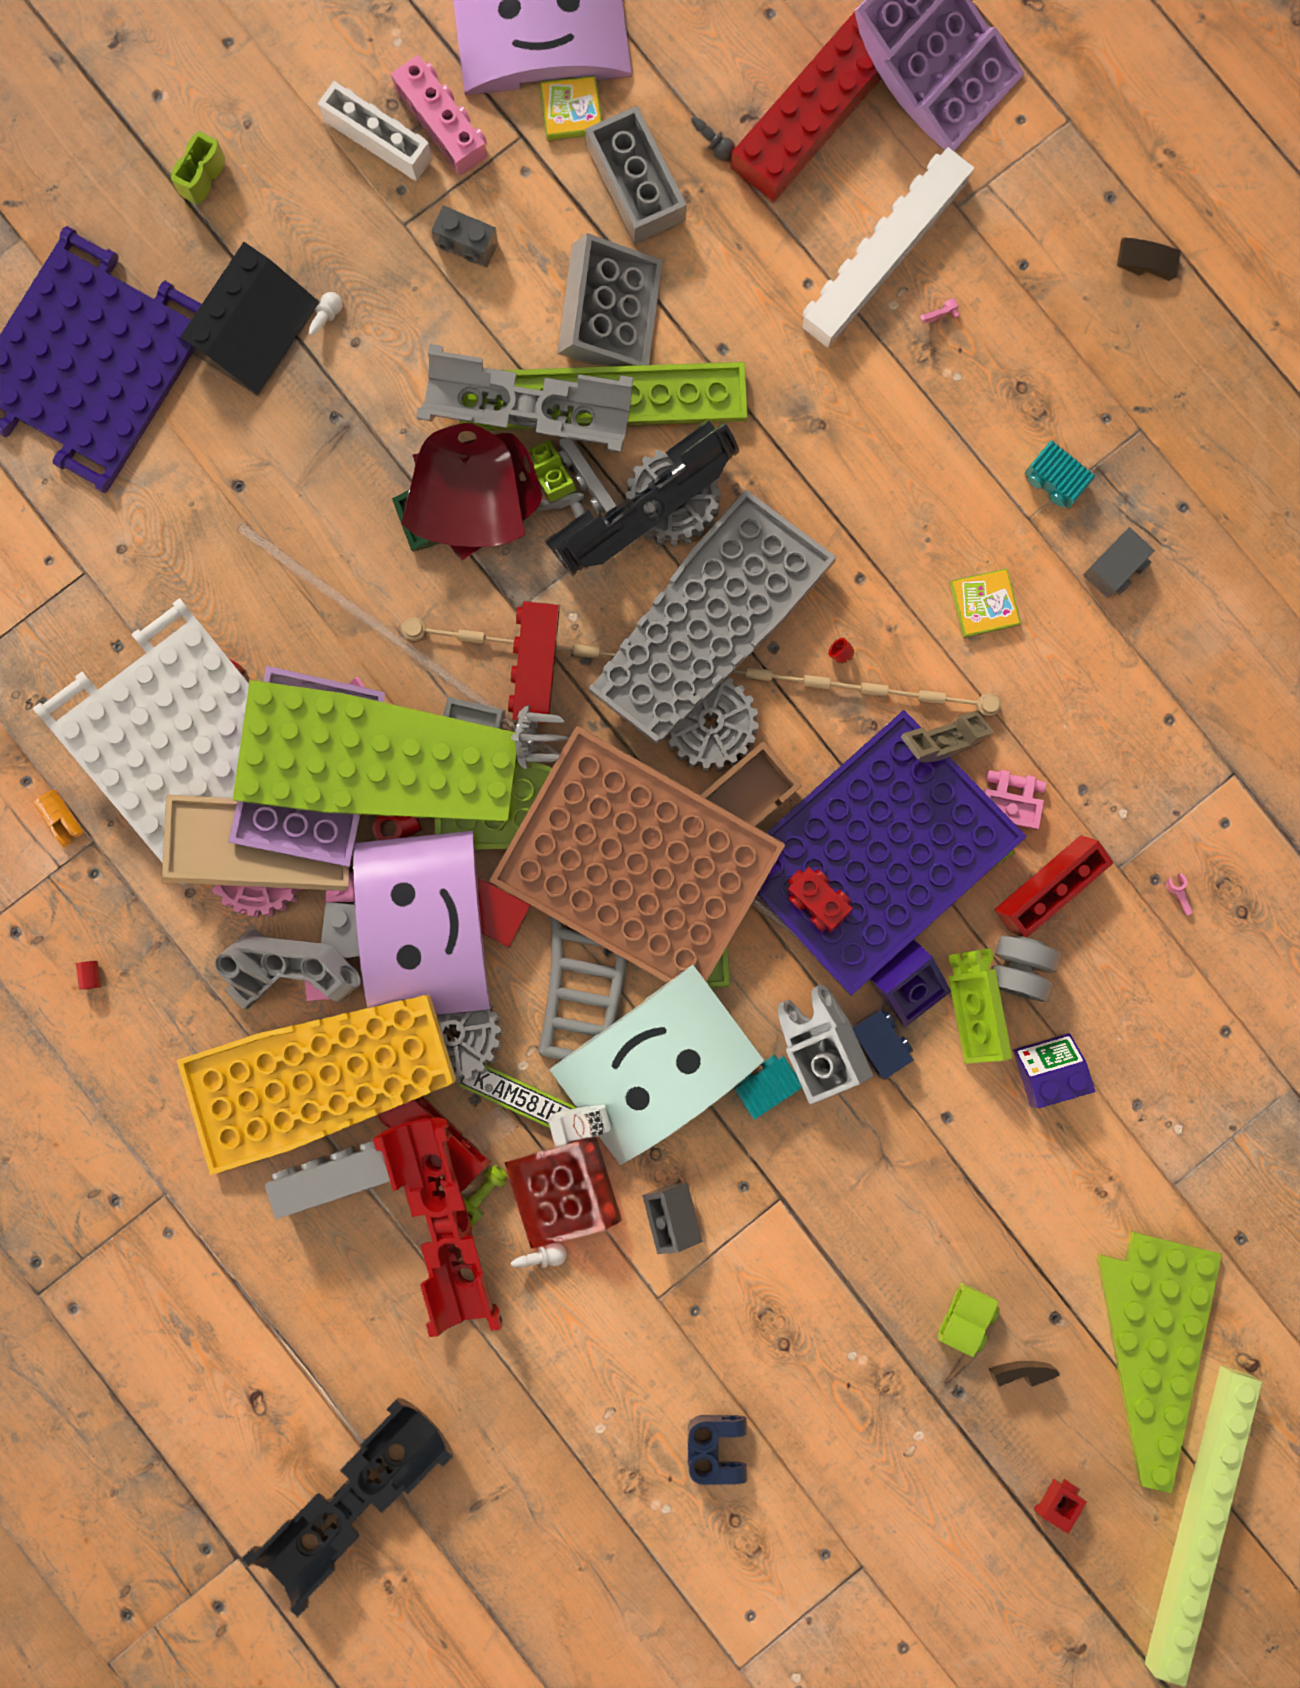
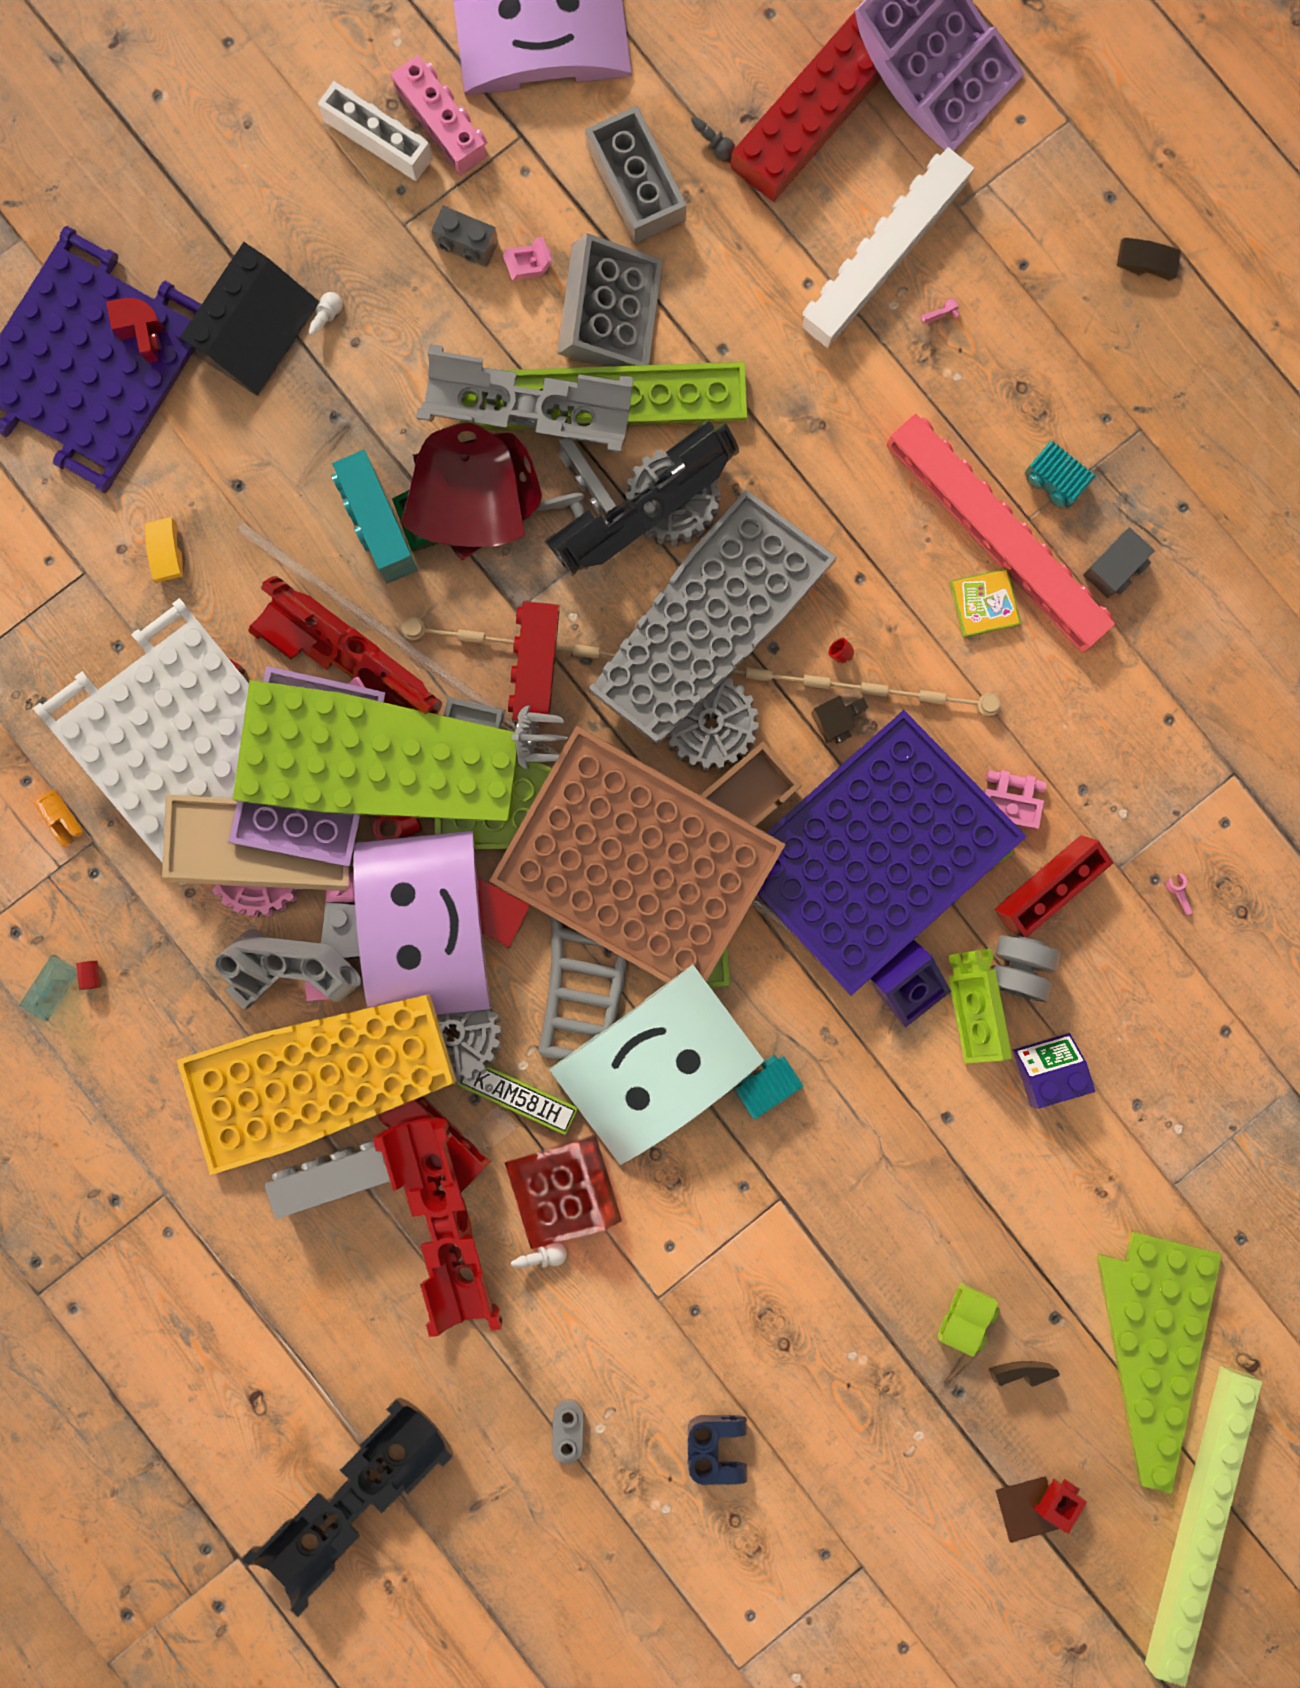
lime brick [171,131,225,205] -> none
lime hinge [461,1164,508,1227] -> none
lime slope [527,440,576,503] -> none
tile [540,76,601,141] -> none
white leg [549,1105,611,1147] -> none
dark grey brick [642,1183,703,1254] -> none
light grey brick [778,985,874,1104] -> none
red brick [788,867,853,933] -> none
dark blue brick [851,1010,914,1080] -> none
dark tan slope [901,710,995,762] -> none
none -> clear light blue piece [19,955,77,1021]
none -> red brick [106,298,165,363]
none -> yellow slope [145,517,183,583]
none -> red piece [248,576,442,715]
none -> teal brick [331,449,418,584]
none -> bright pink bracket [503,237,552,281]
none -> light grey plate [552,1399,584,1464]
none -> dark brown brick [811,696,869,744]
none -> coral brick [887,413,1115,653]
none -> reddish brown sticker [996,1476,1059,1542]

